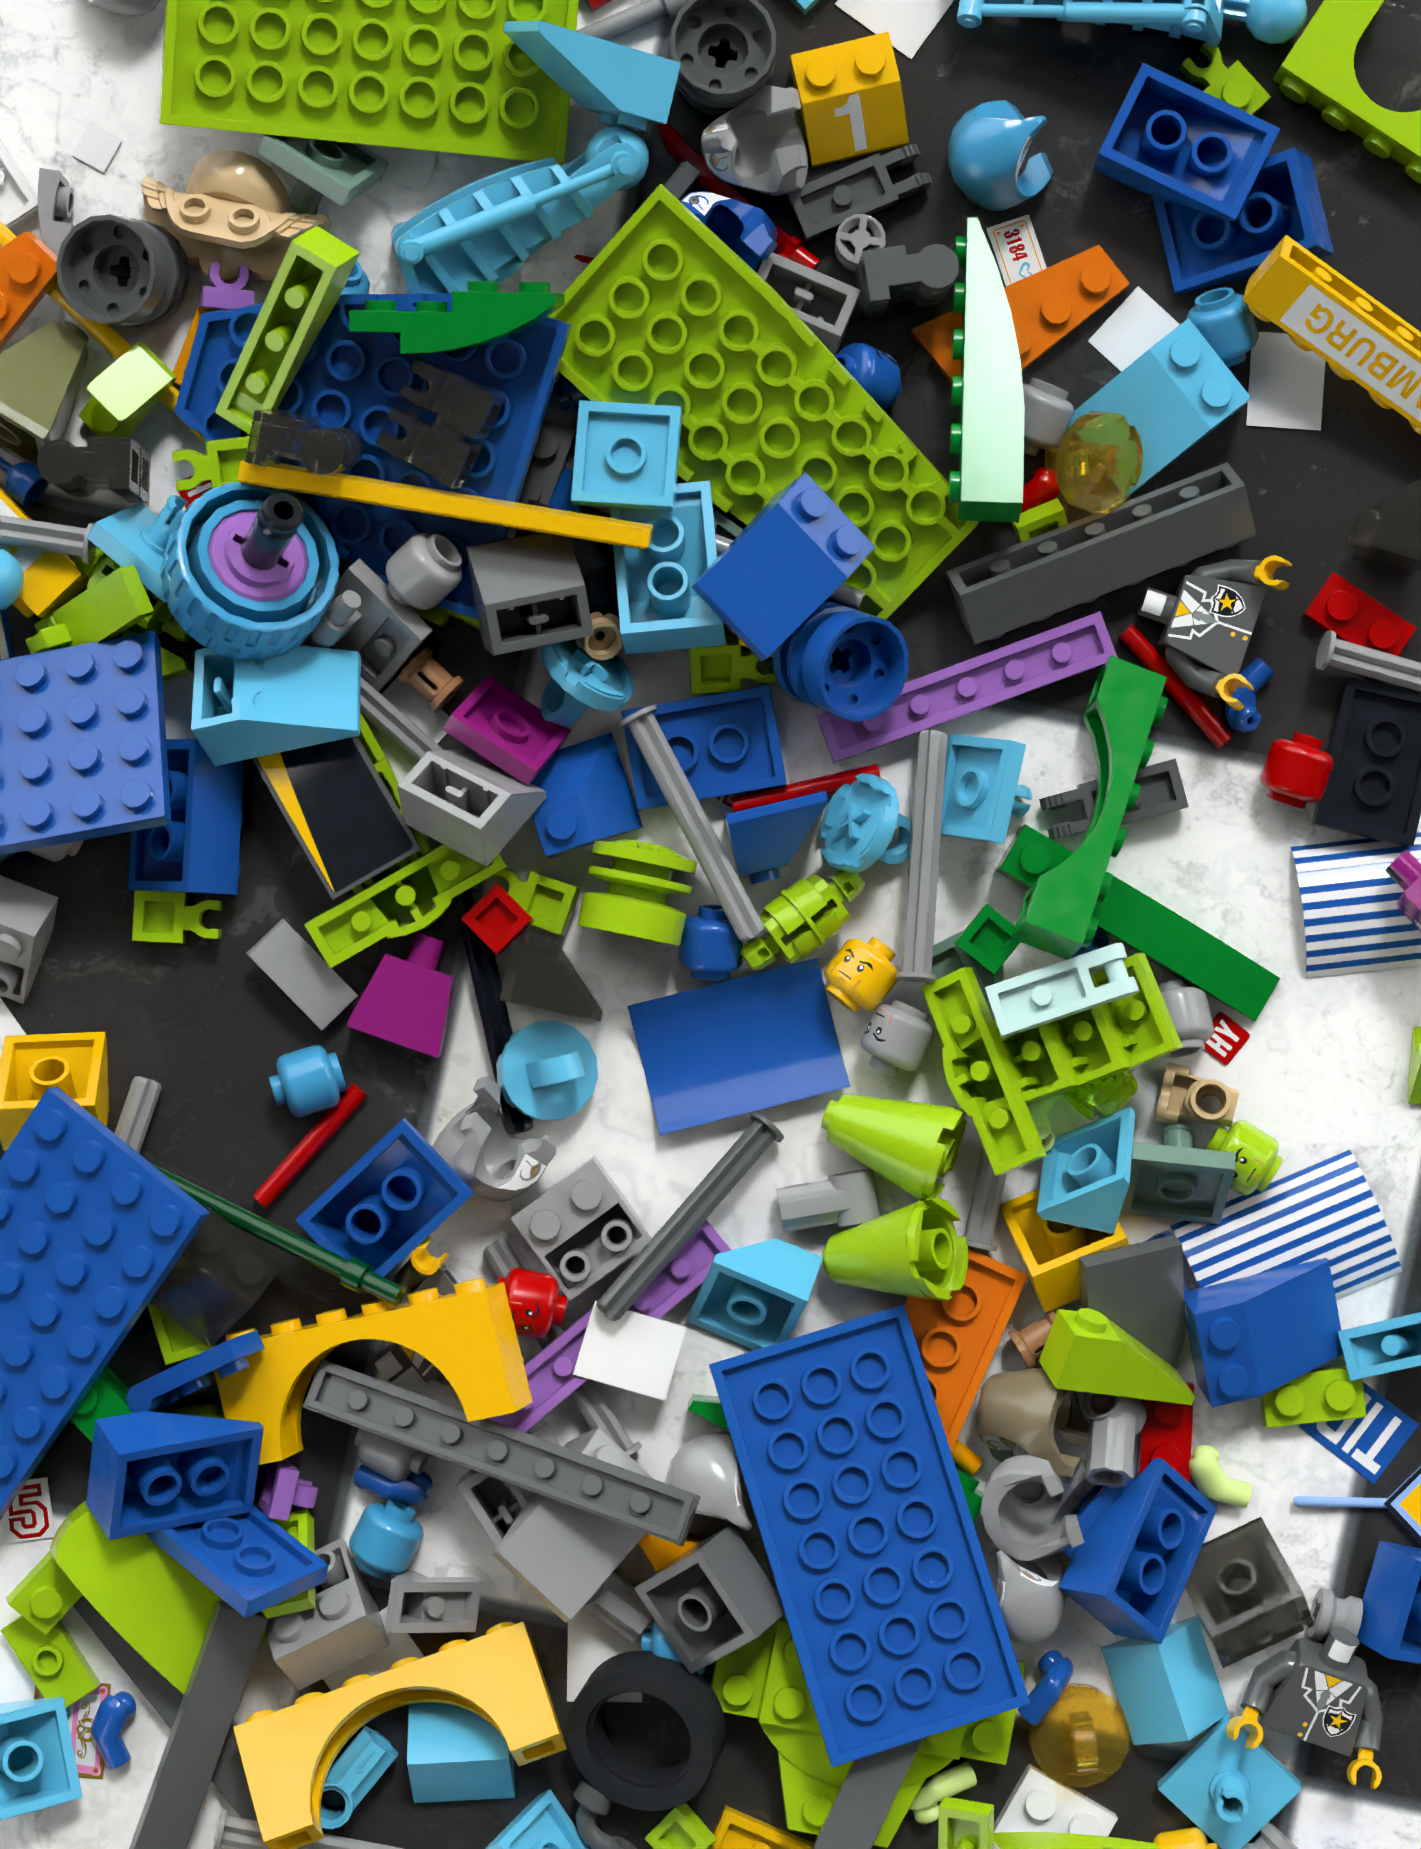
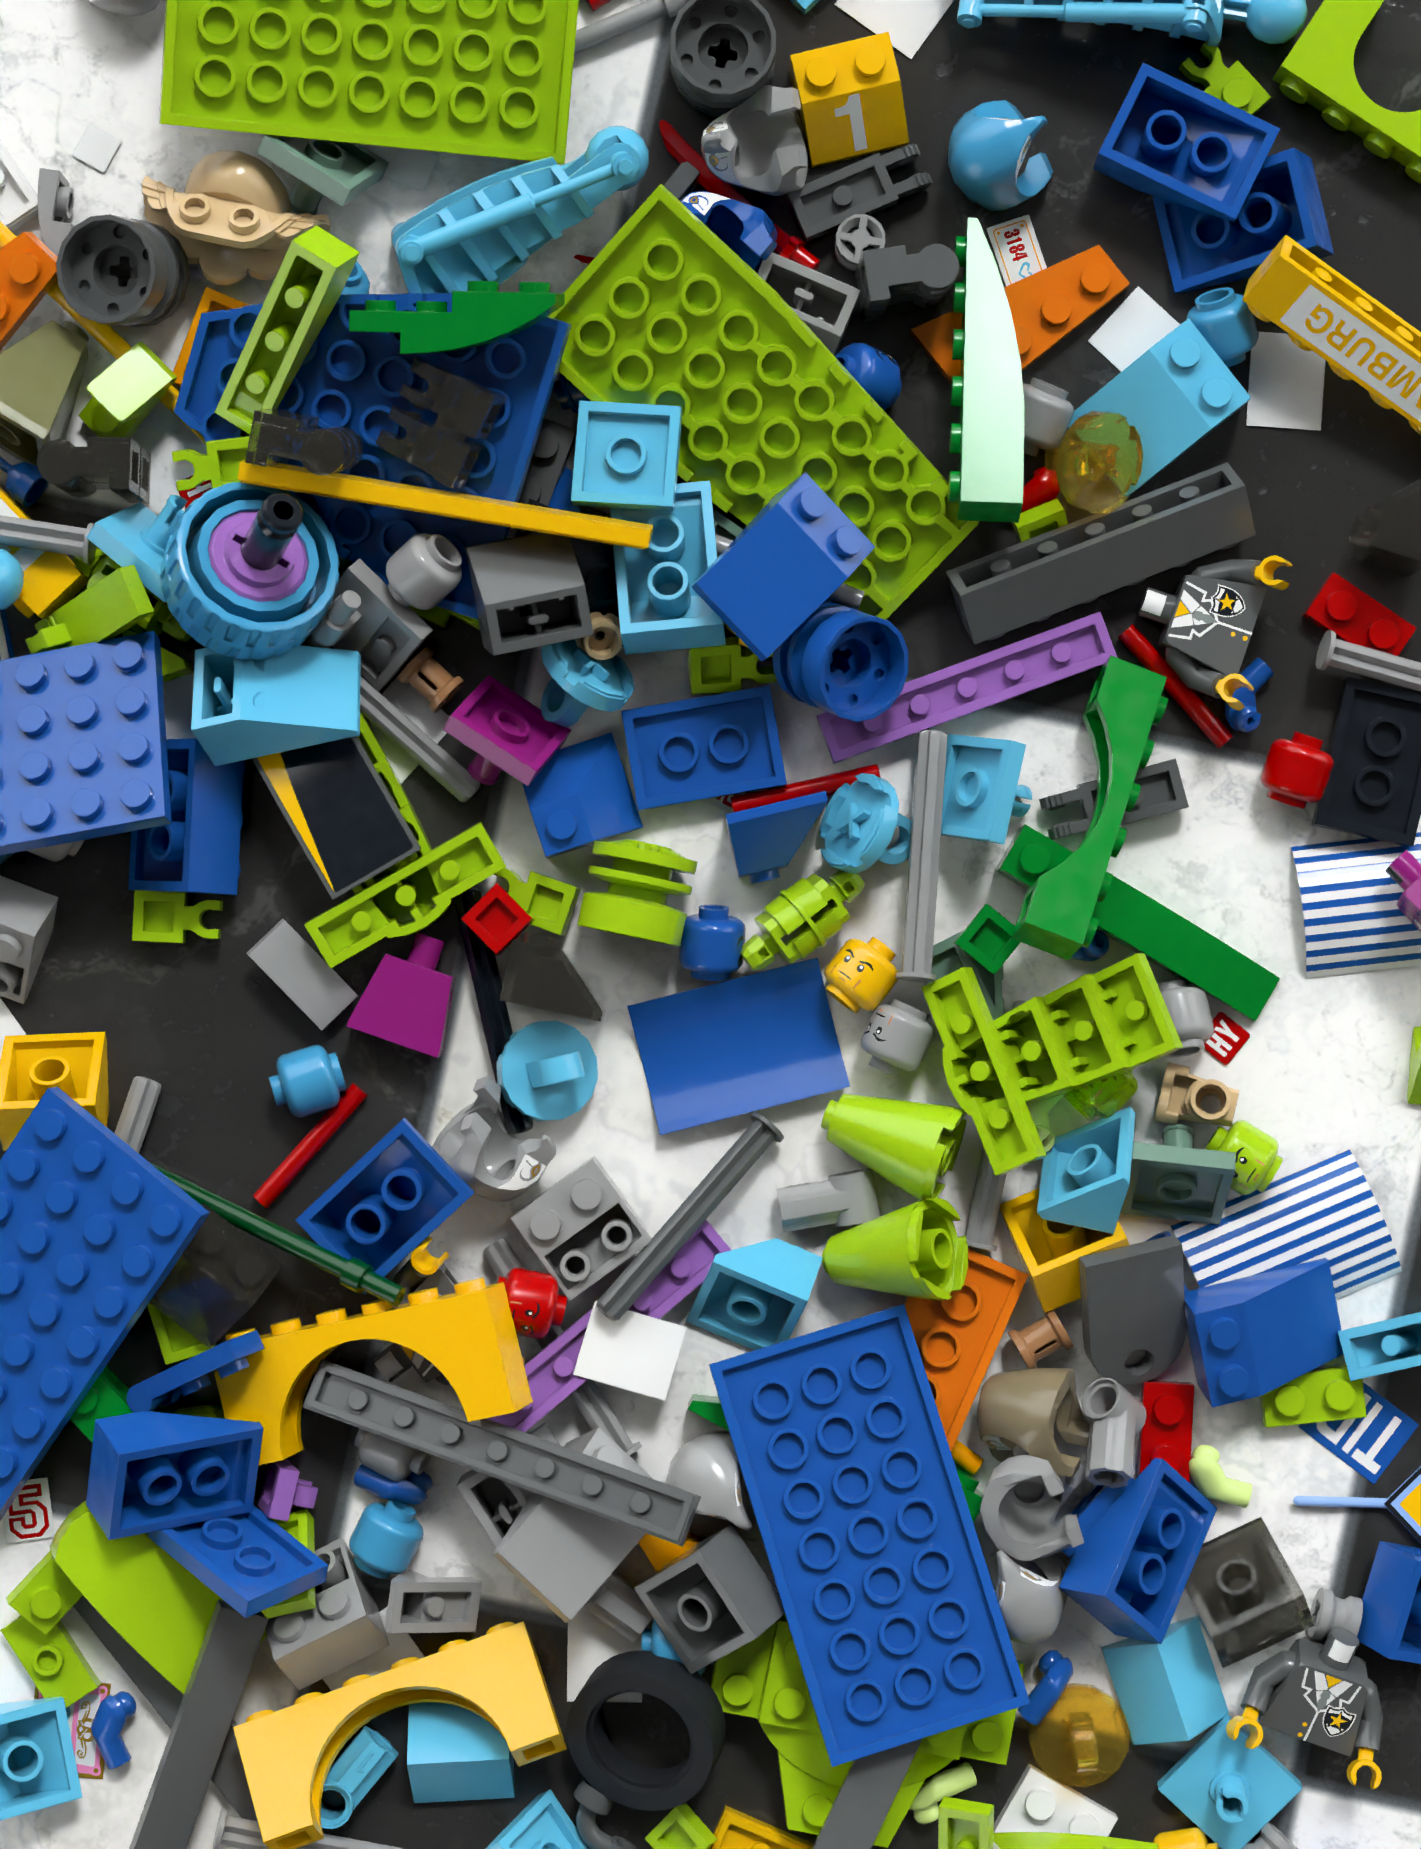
medium lavender tile [199,262,255,310] -> none
light grey slope [397,749,547,867] -> none
medium azure slope [503,21,681,131] -> none
light grey axle [619,705,764,942] -> none
light aqua plate [985,943,1140,1039] -> none
lime slope [1039,1308,1195,1405] -> none

